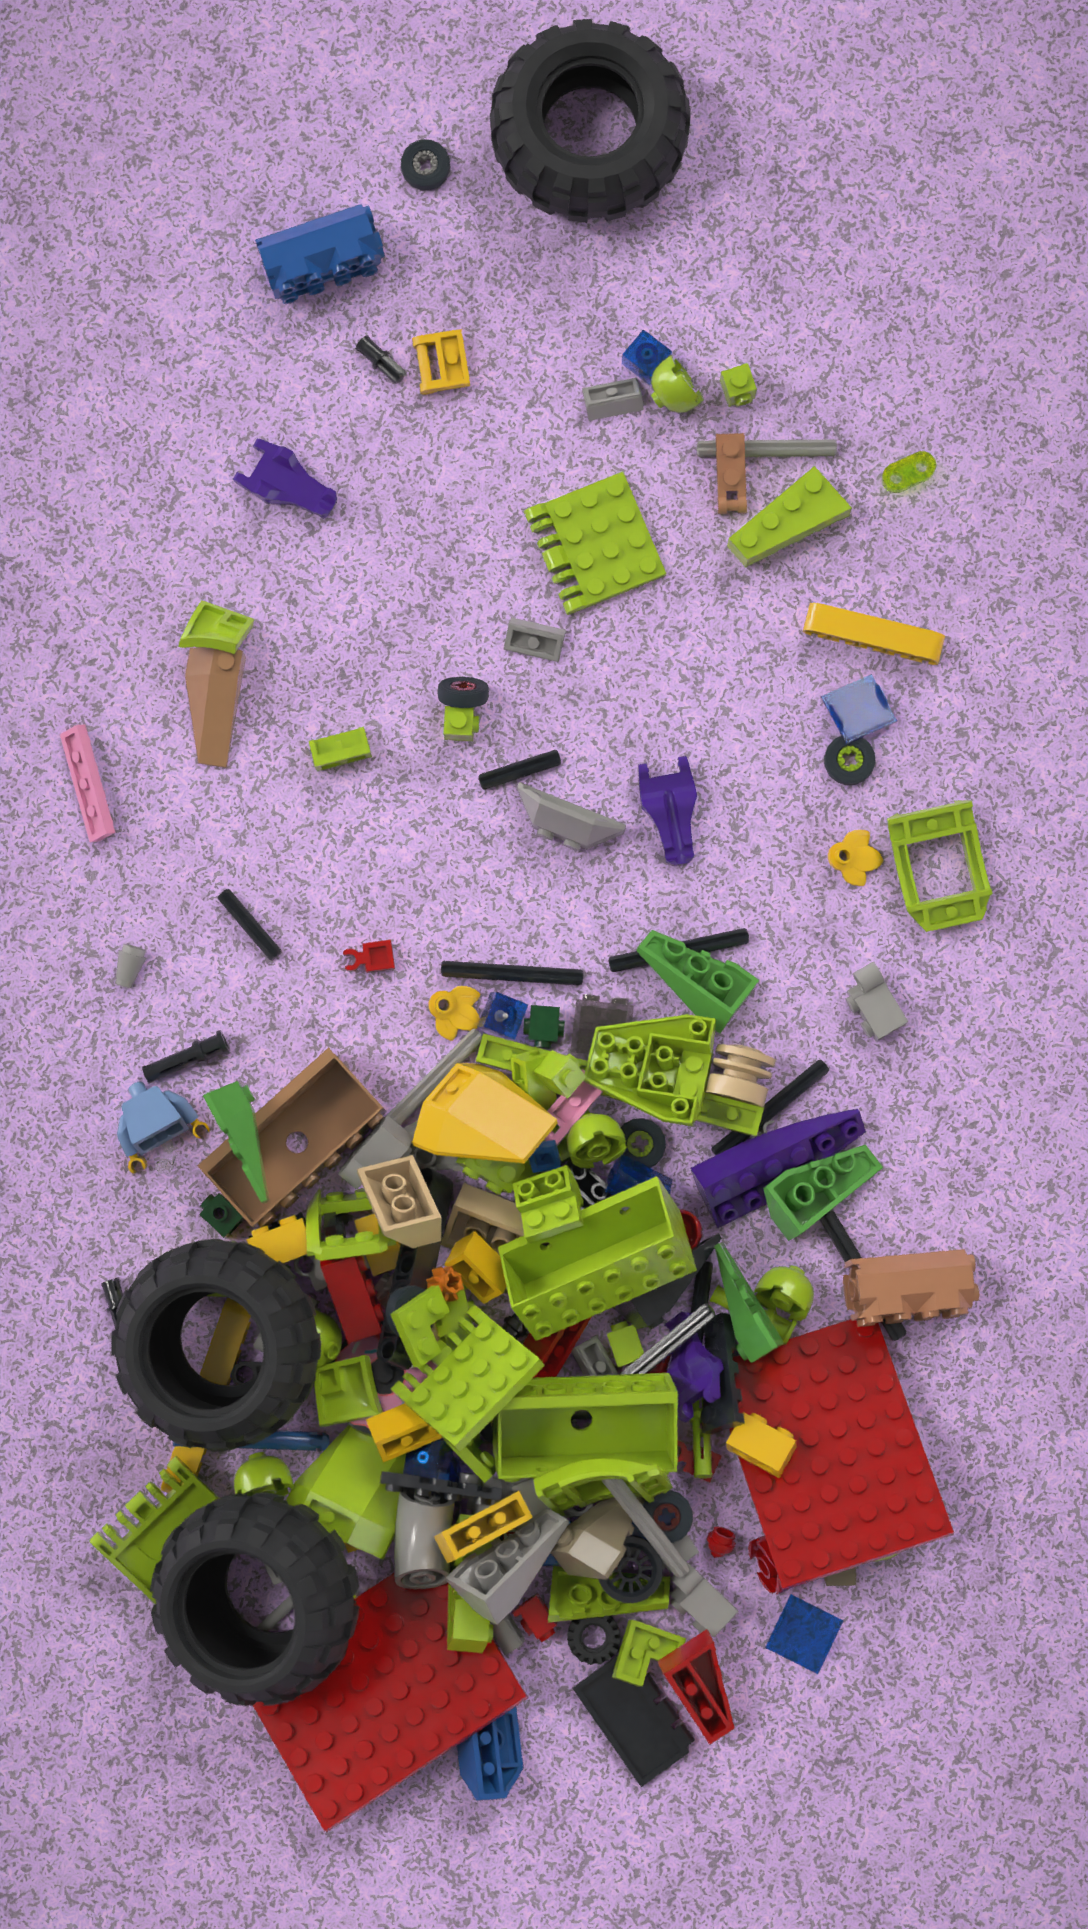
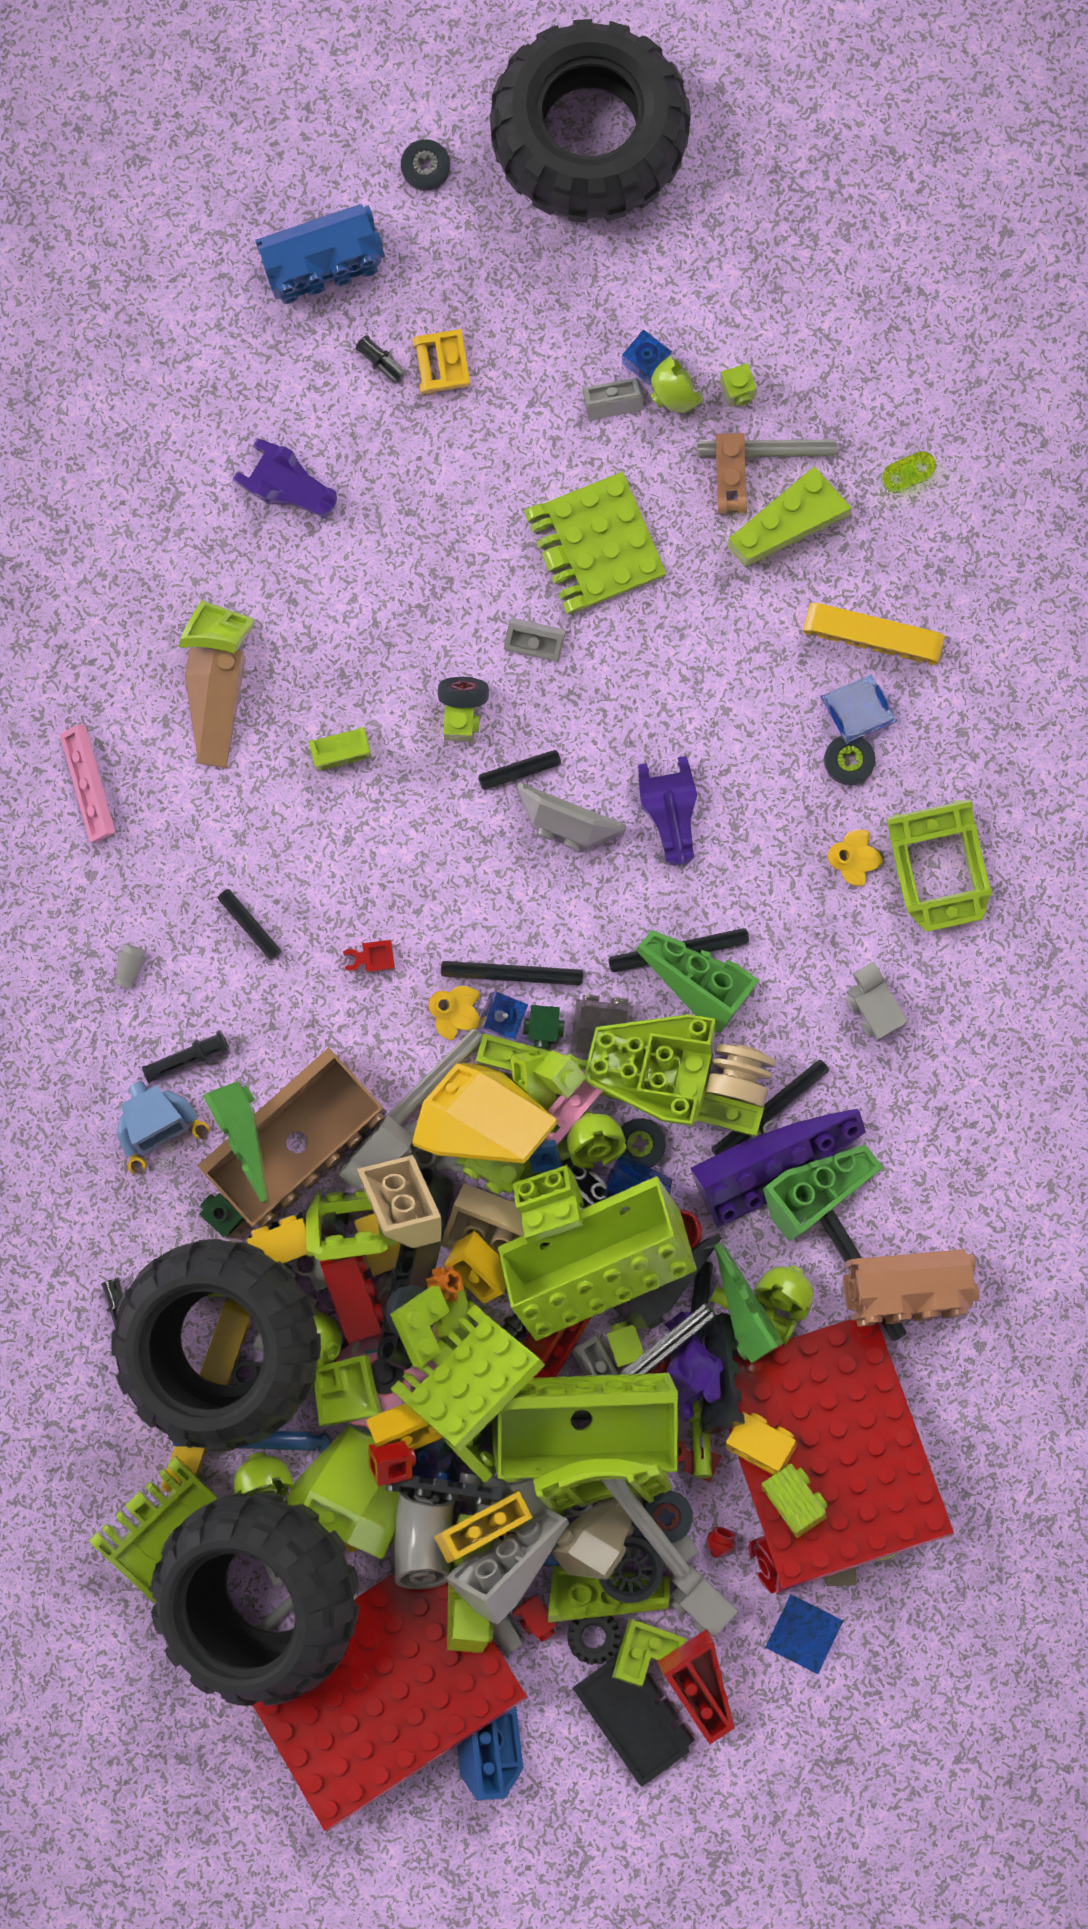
none -> red brick [368,1441,416,1487]
none -> lime brick [762,1464,828,1538]

